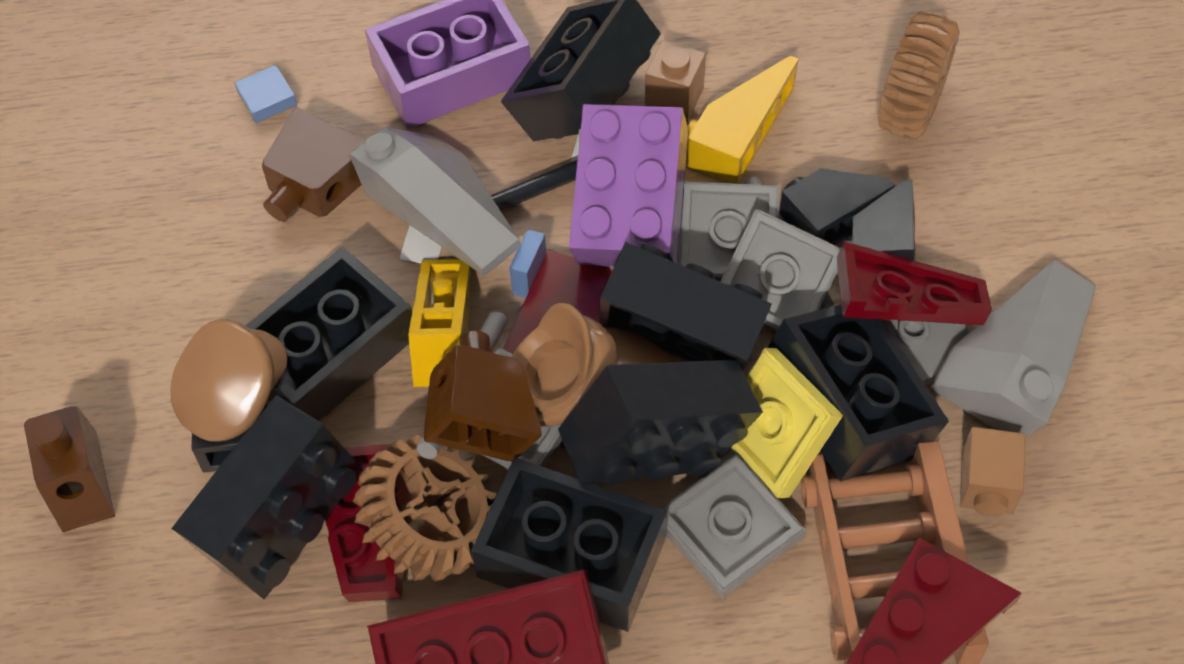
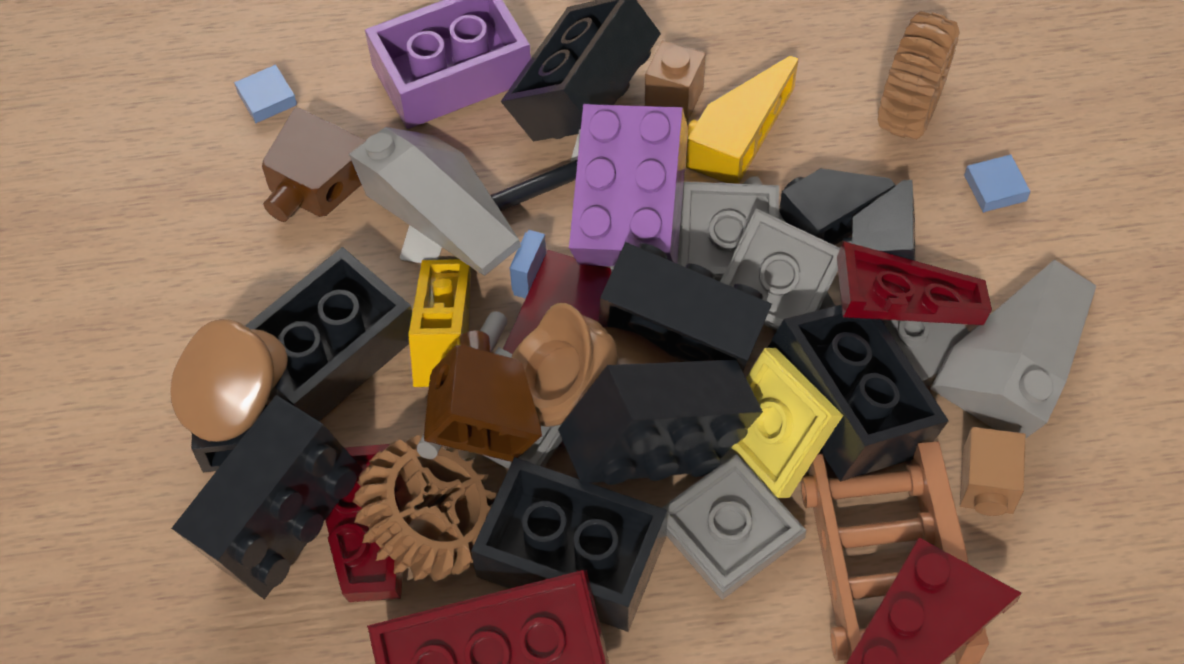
reddish brown torso [24,406,115,532] -> none
none -> medium blue tile [964,155,1031,212]

